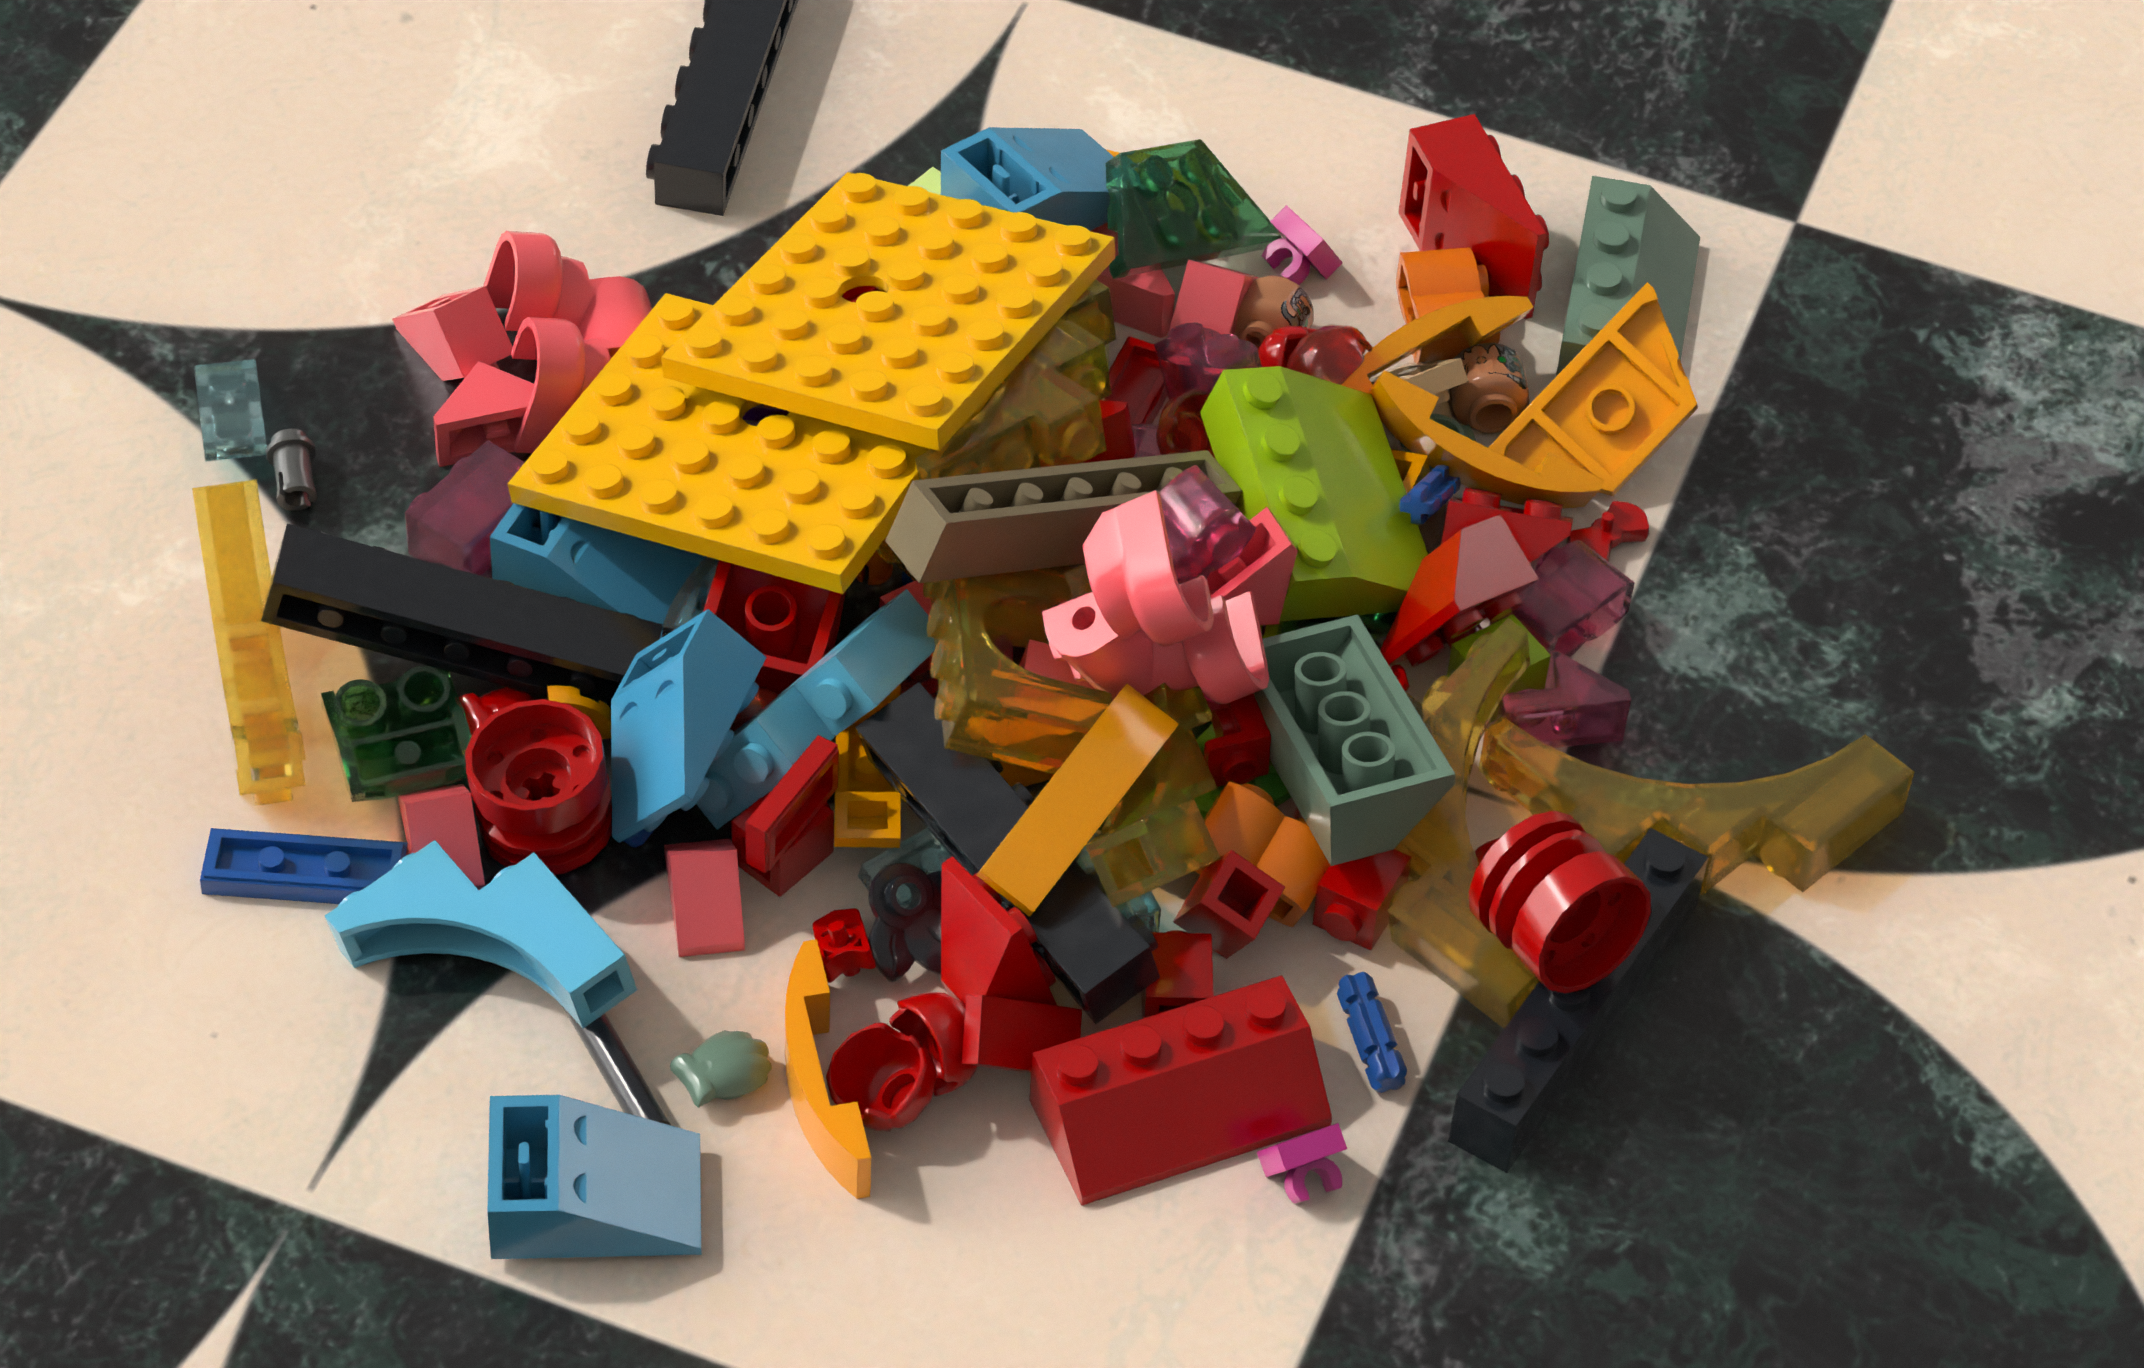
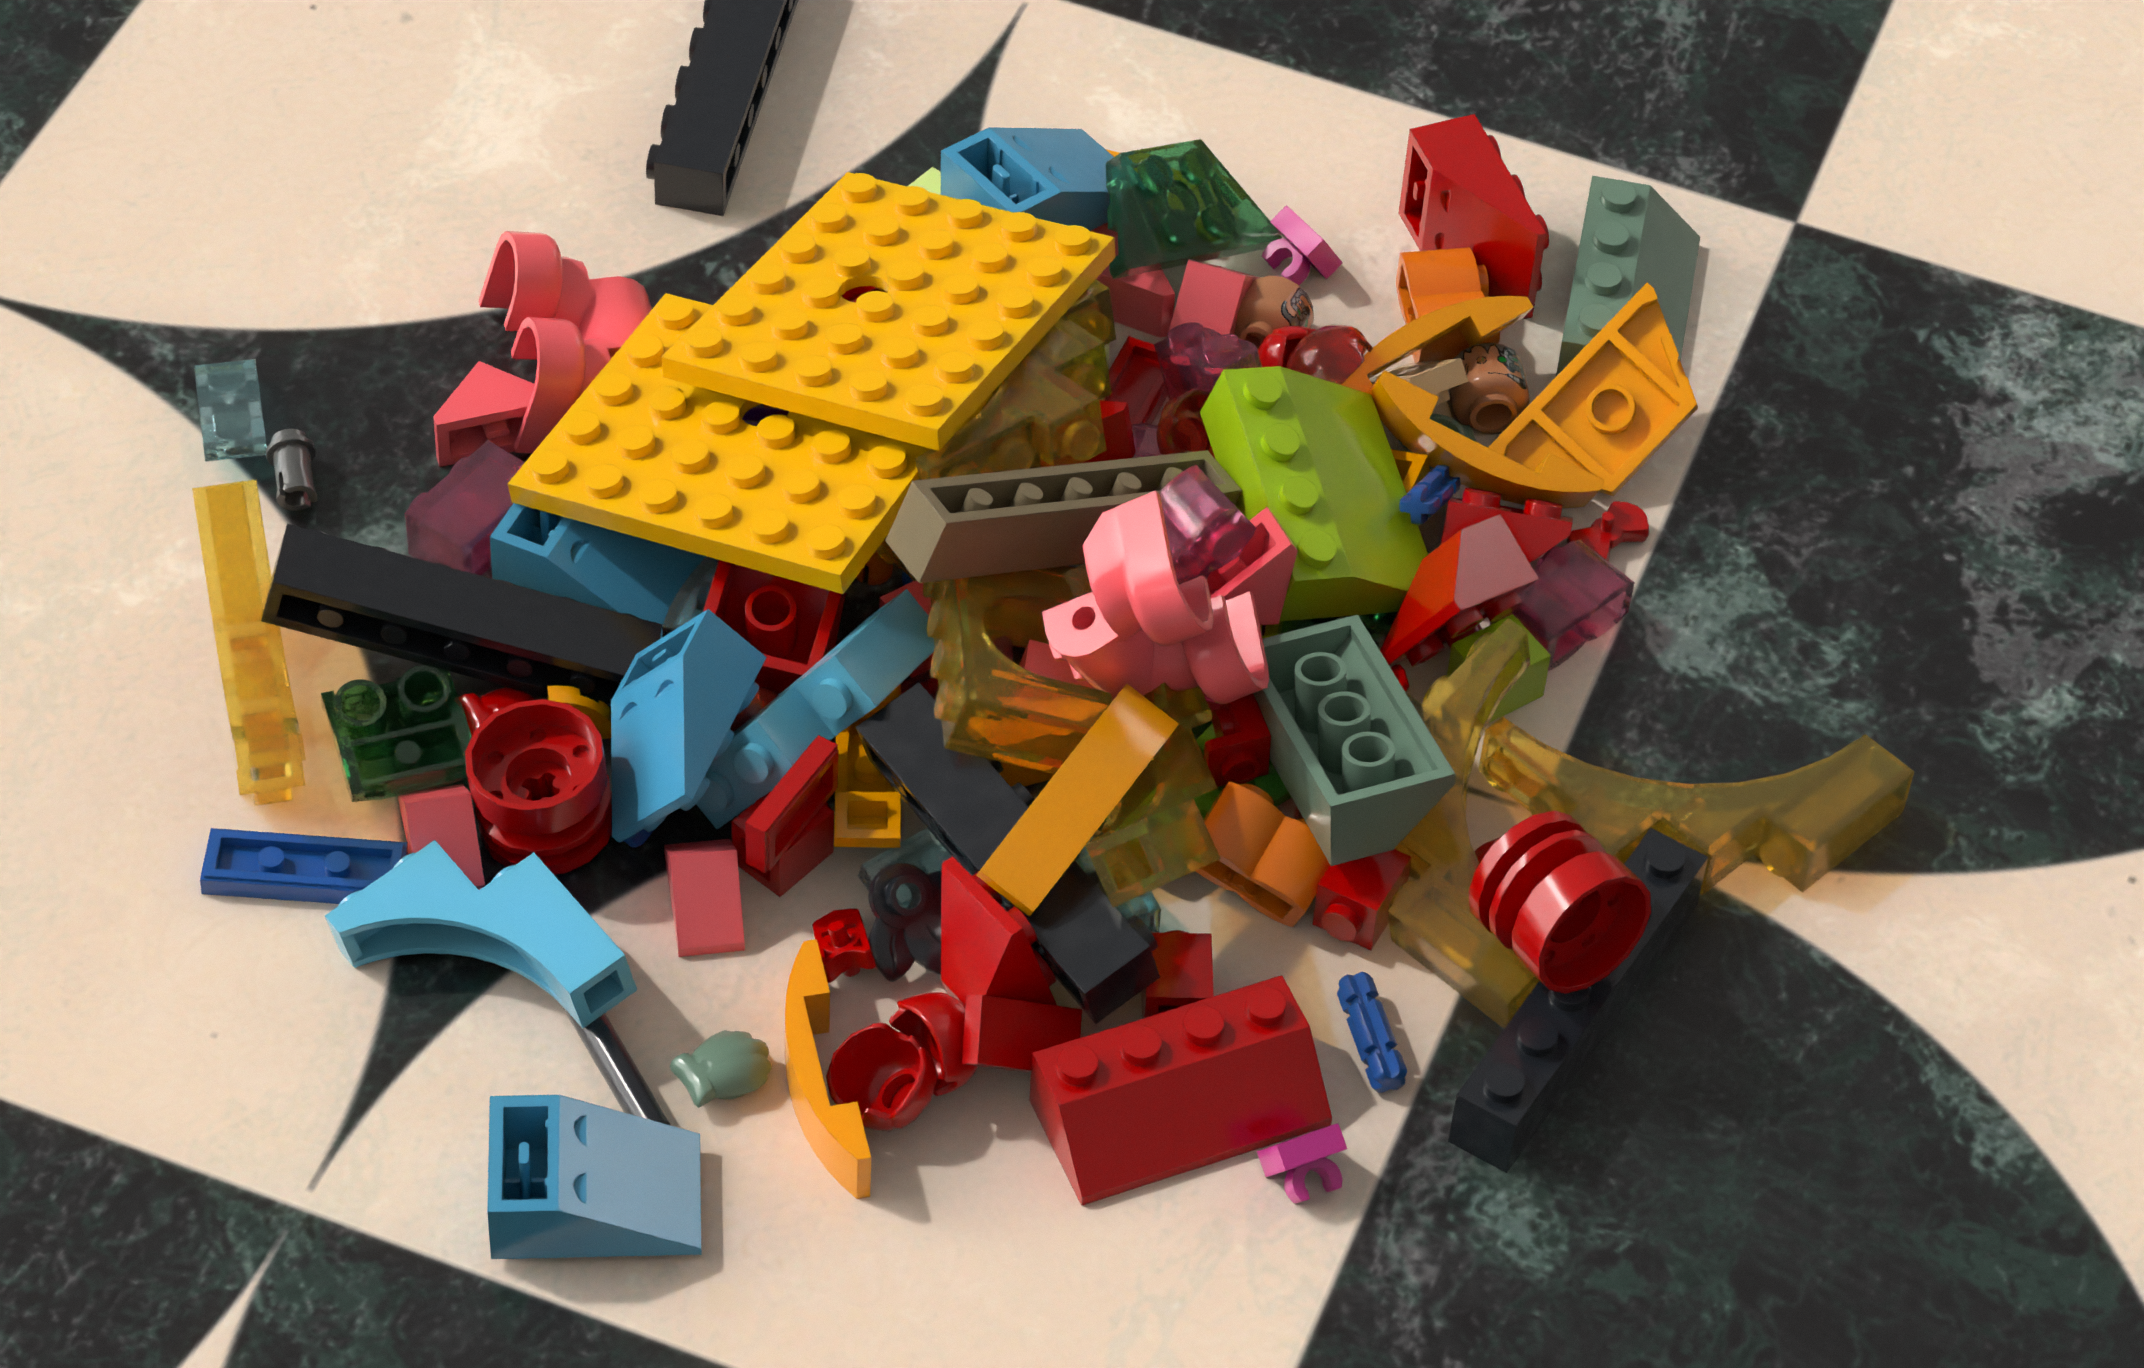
coral slope [392,286,513,381] -> none
red brick [1173,849,1285,959] -> none
clear pink slope [1494,651,1631,754] -> none

